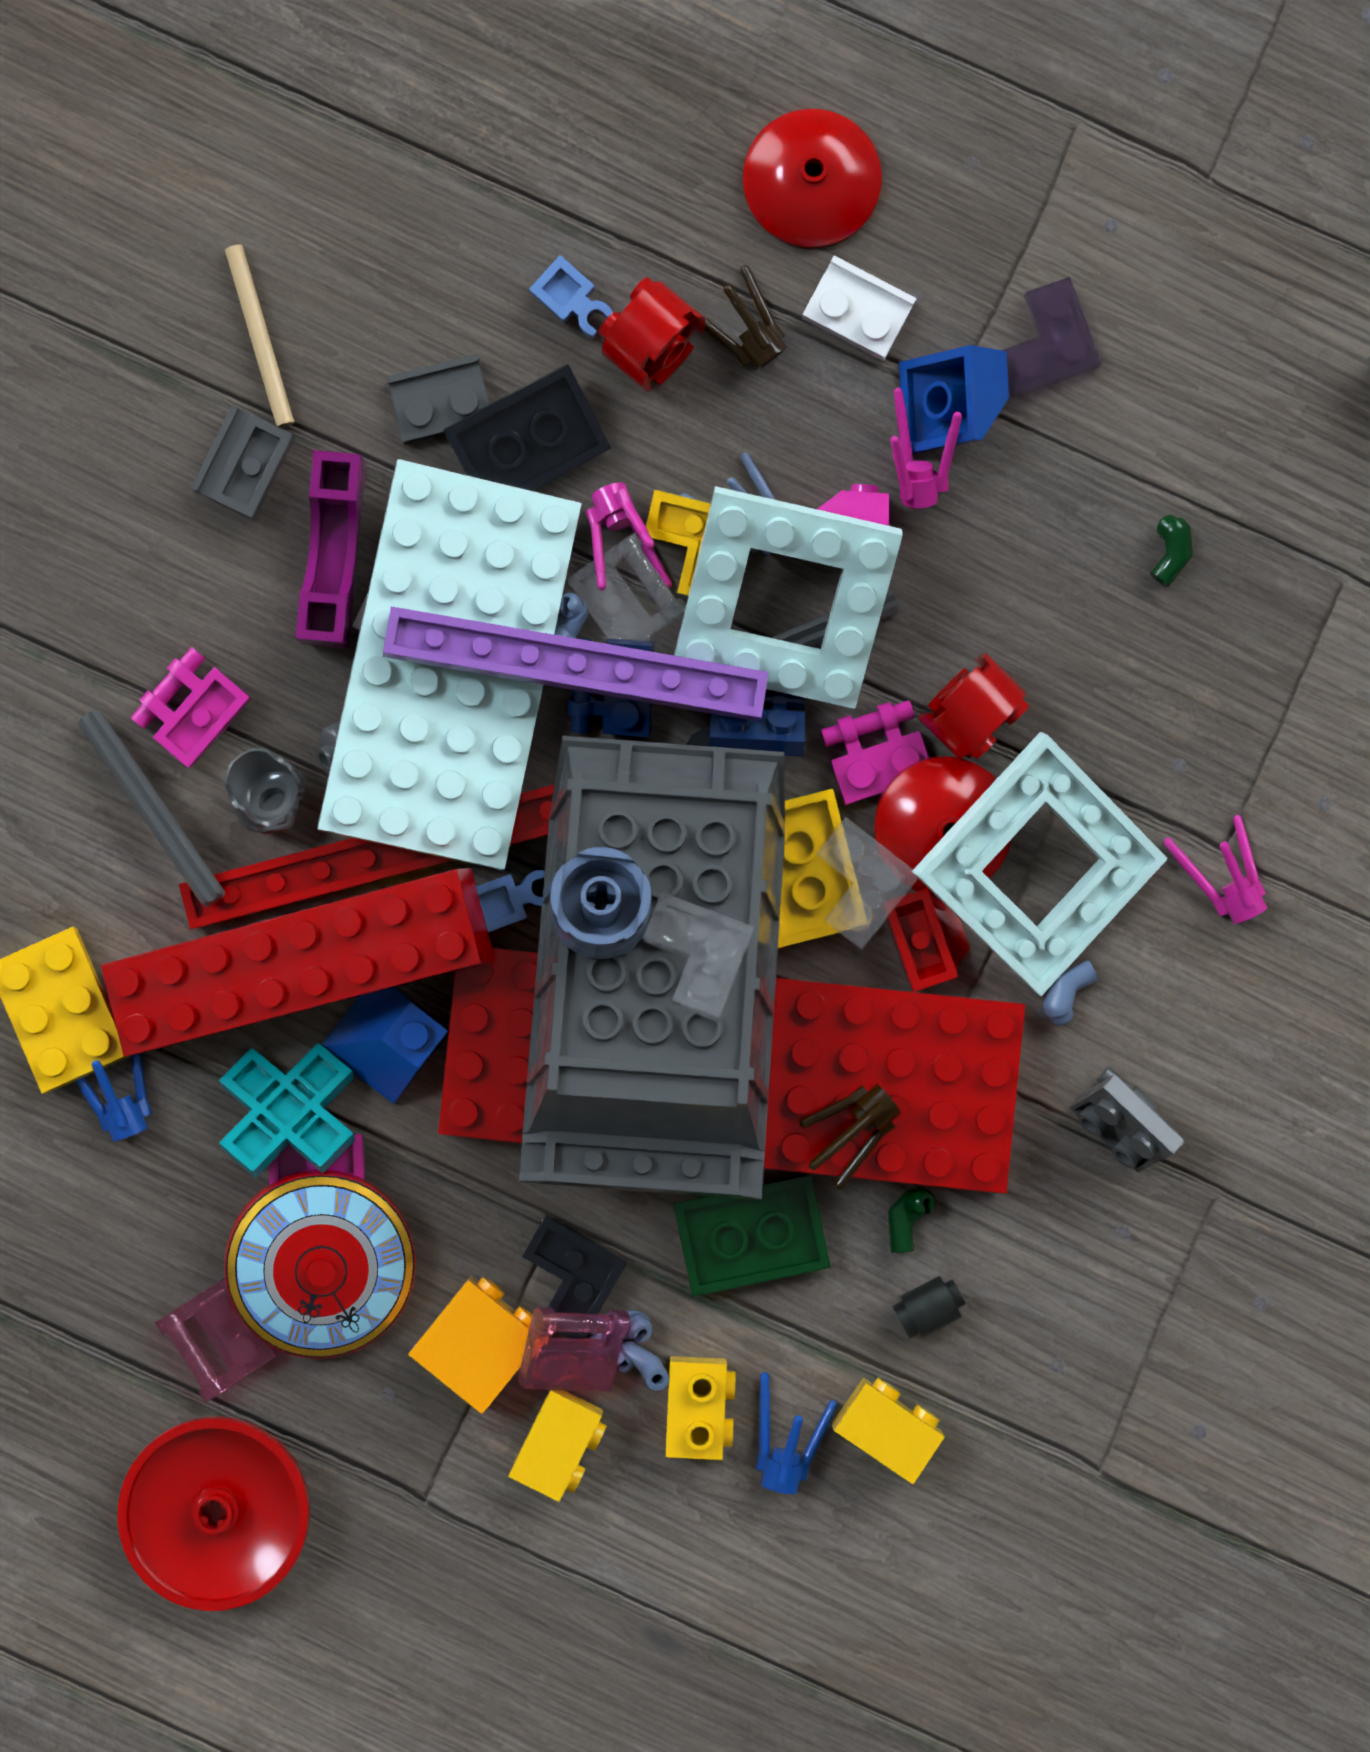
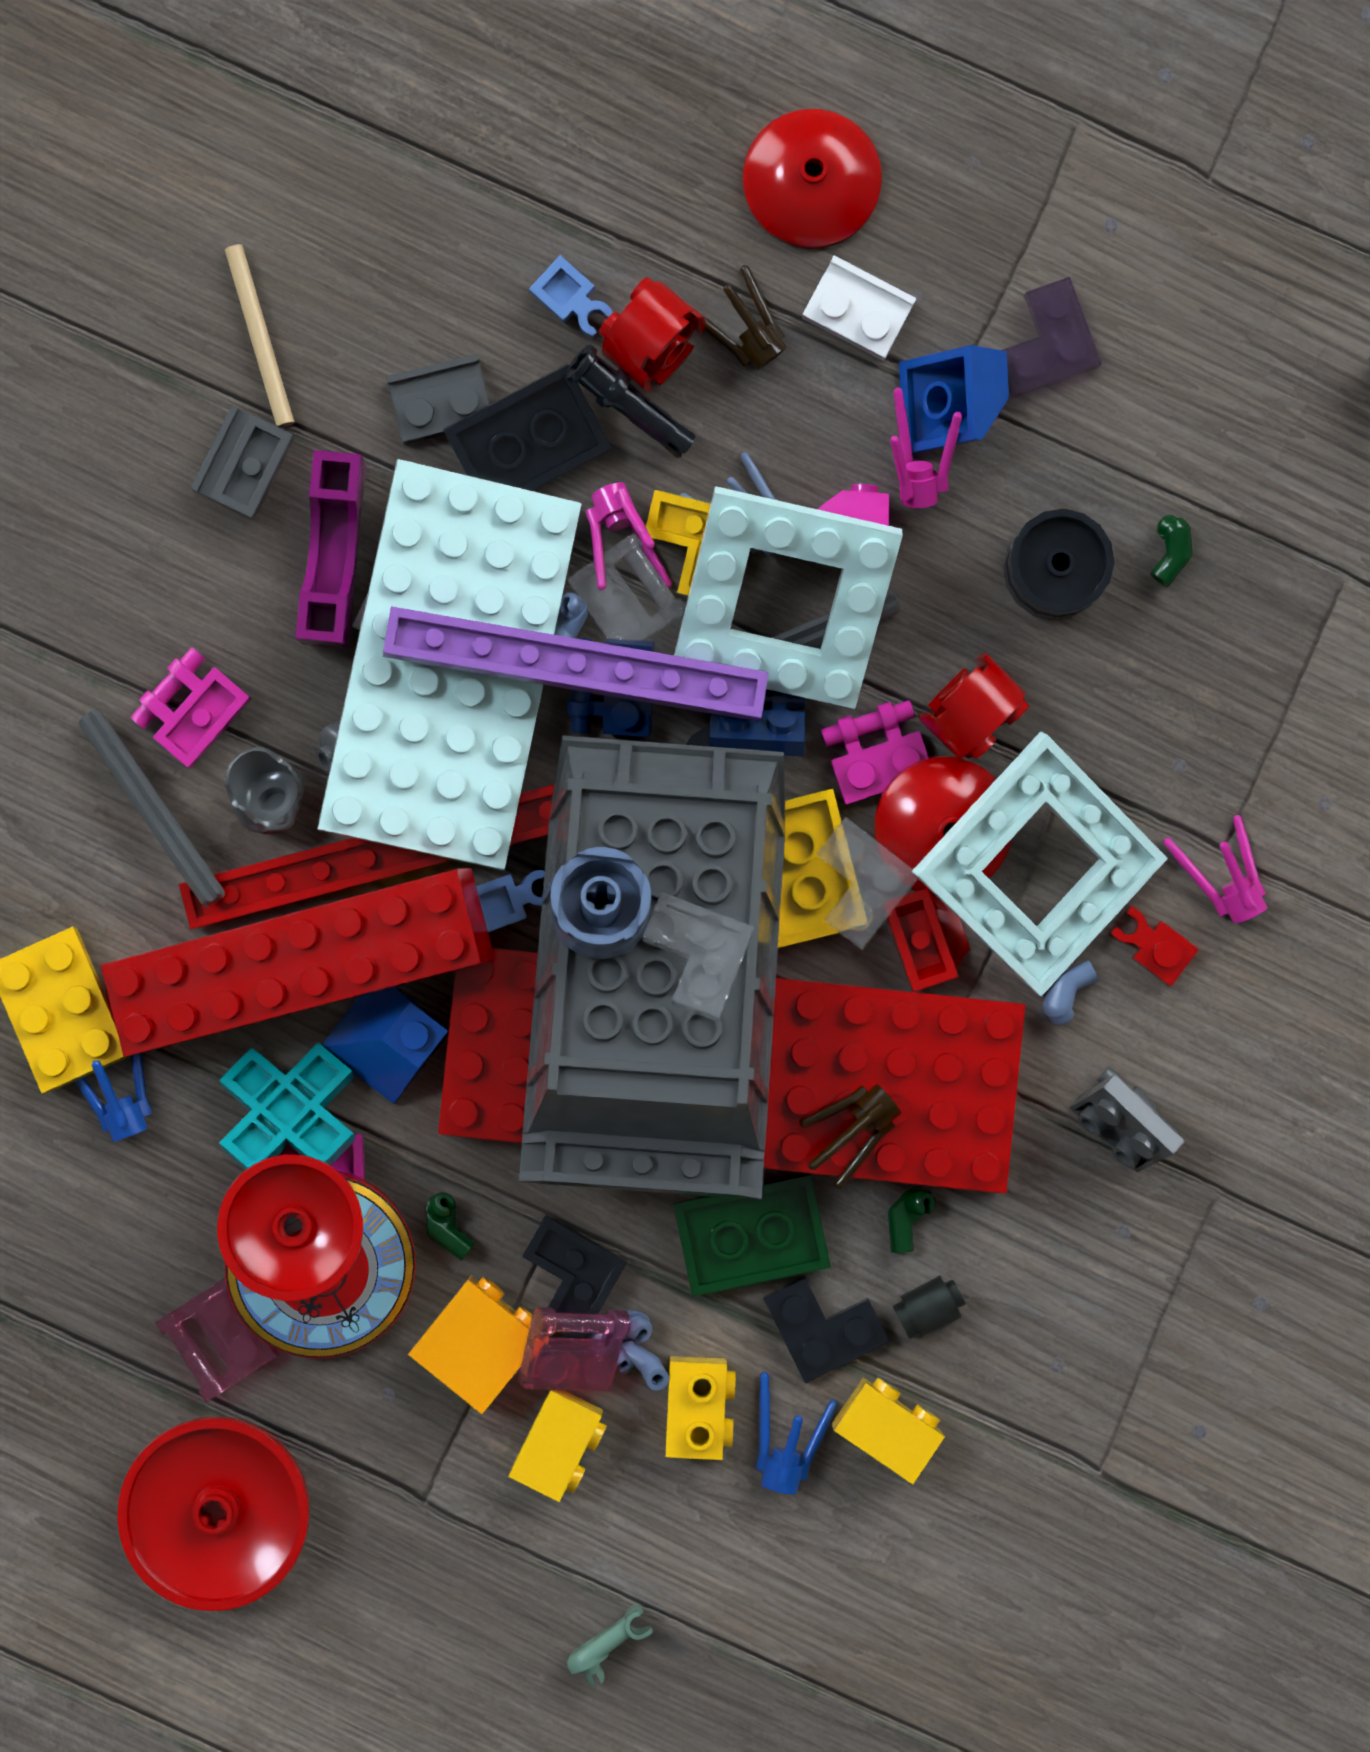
none -> red dish [217,1154,364,1301]
none -> dark green arm [425,1192,475,1261]
none -> black pin [565,344,695,458]
none -> sand green piece [567,1605,653,1687]
none -> black plate [763,1276,890,1384]
none -> black wheel [1003,509,1115,620]
none -> red plate [1109,906,1199,987]

